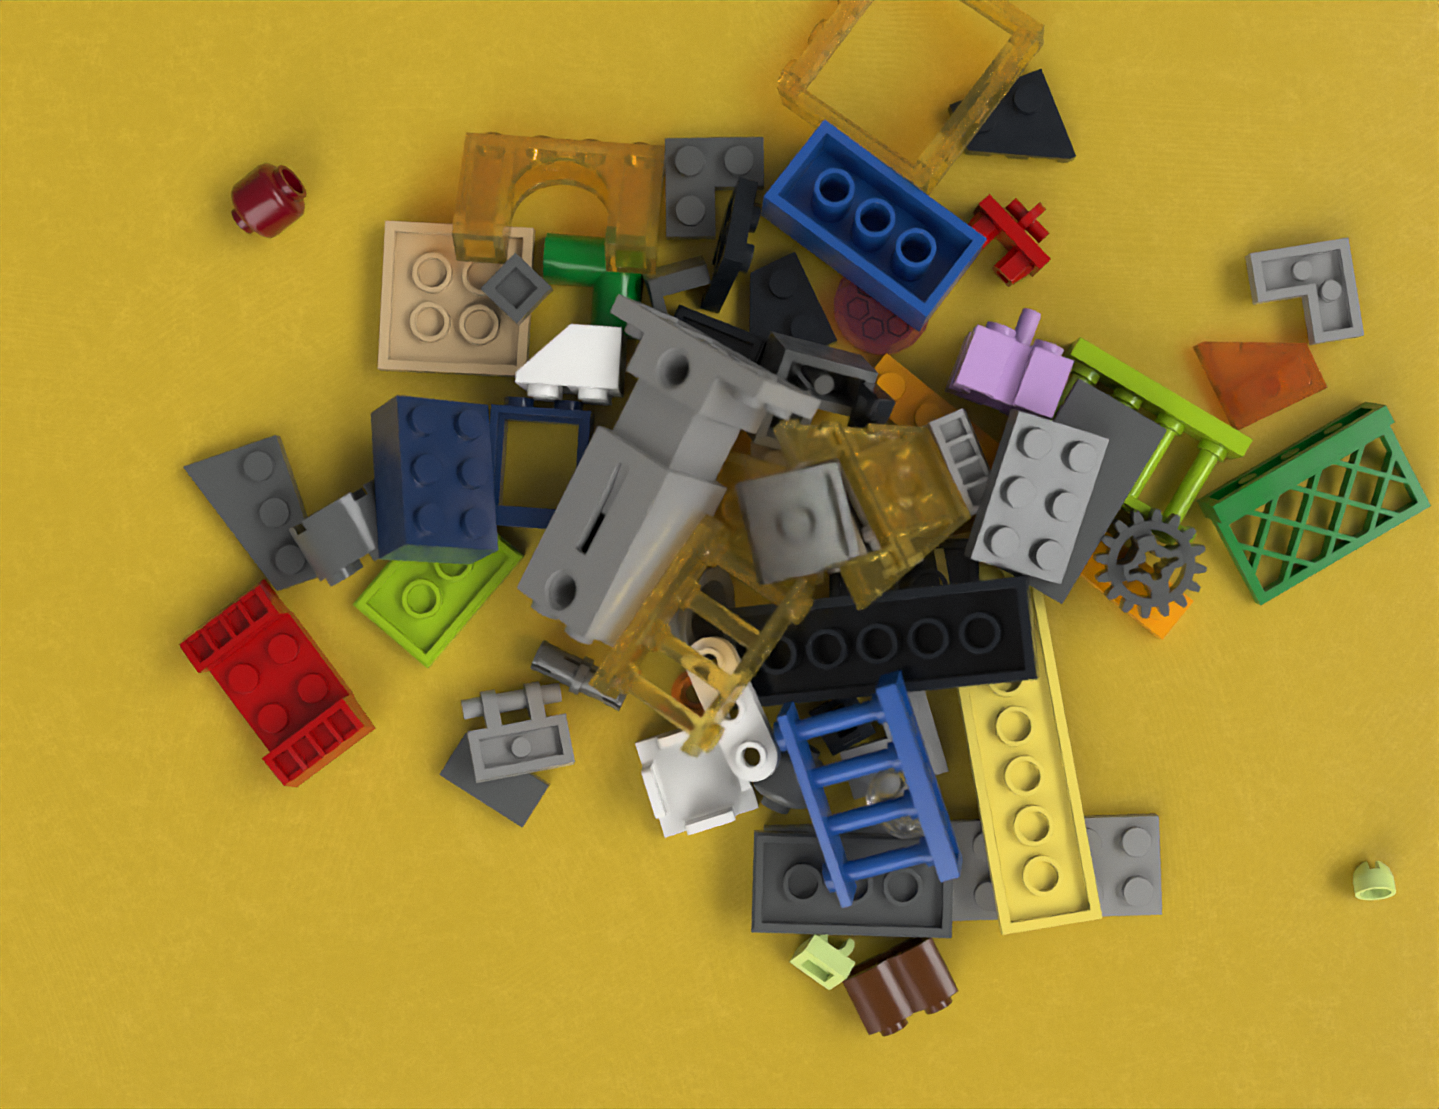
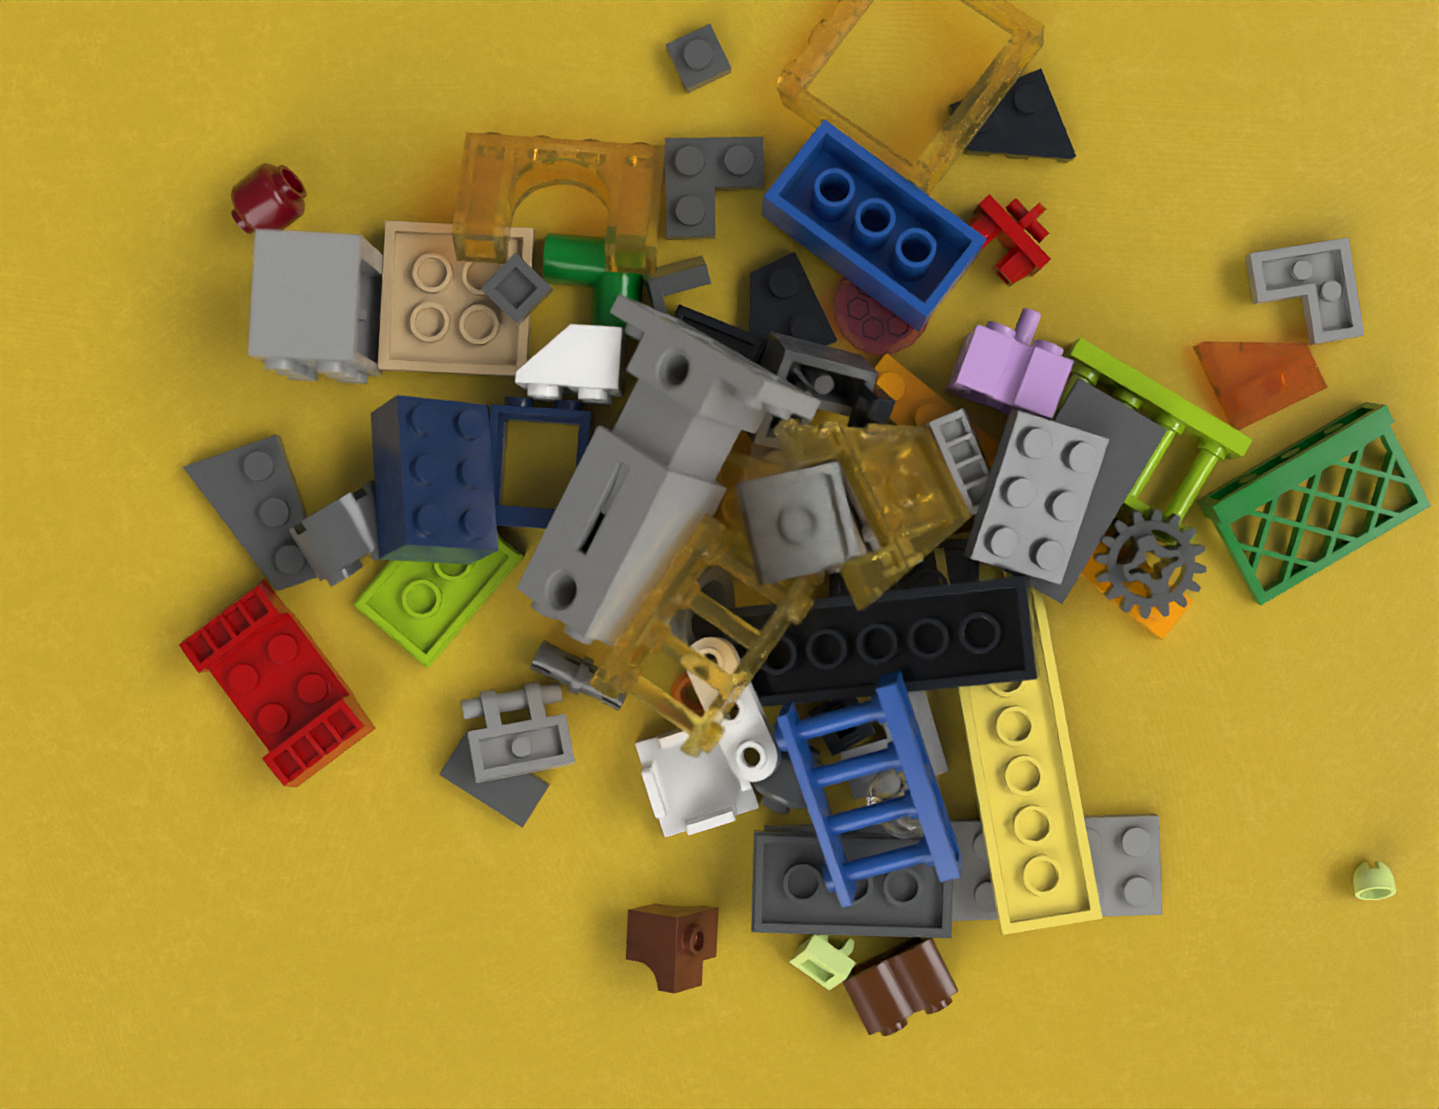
black wing [700,177,762,314] -> none
none -> light grey container [248,229,383,384]
none -> copper brick [626,903,718,994]
none -> dark grey plate [666,24,731,94]

